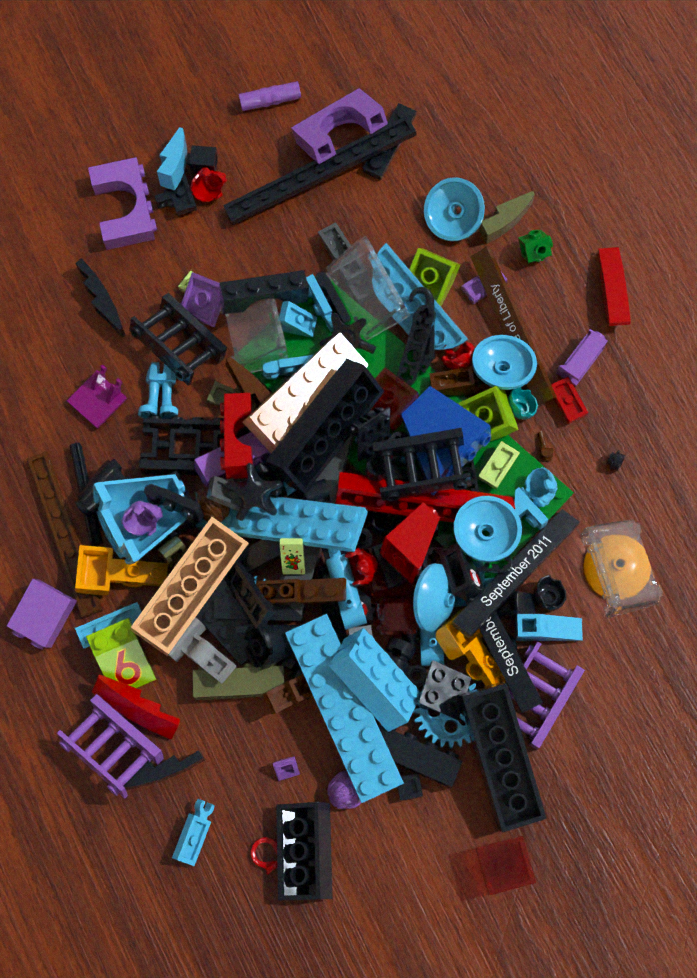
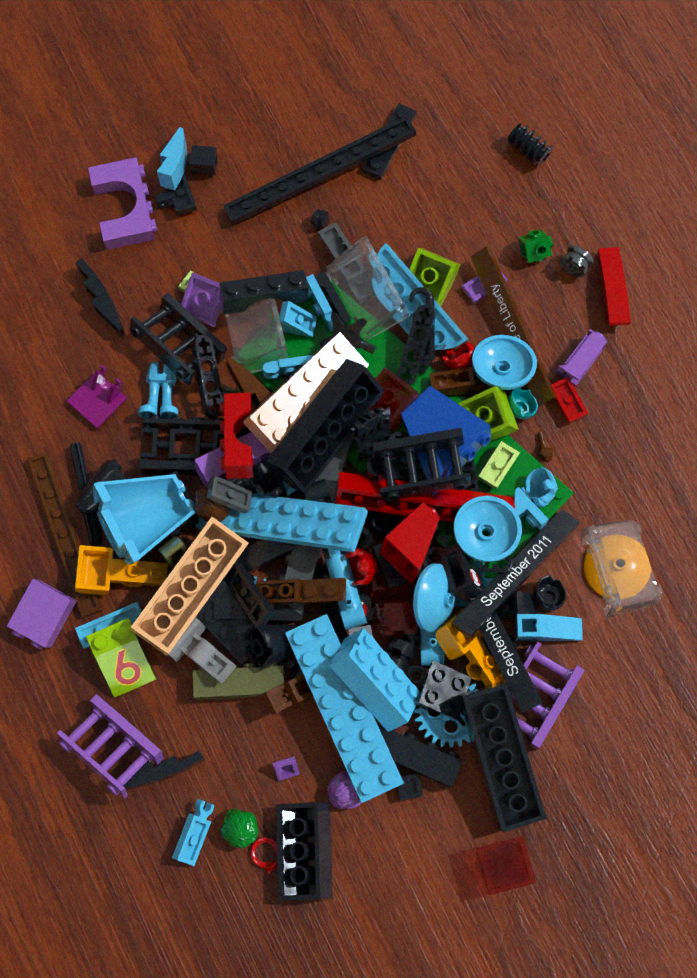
red slope [92,674,180,740] -> none
medium lavender hair [121,501,163,536] -> none
black hinge [144,484,204,522] -> none
red hair [190,167,227,202] -> none
black animal [225,463,283,521] -> none
medium lavender axle [239,81,301,111] -> none
yellowish green tile [280,538,305,574] -> none
medium lavender arch [291,88,388,164] -> none
medium azure dish [424,178,485,241] -> none
olive slope [479,191,535,244] -> none
black plate [607,450,625,471] -> none
none -> black beam [191,335,224,419]
none -> green hair [221,808,259,848]
none -> black plate [311,209,329,230]
none -> black piece [507,123,554,166]
none -> dark grey wheel [560,245,594,277]

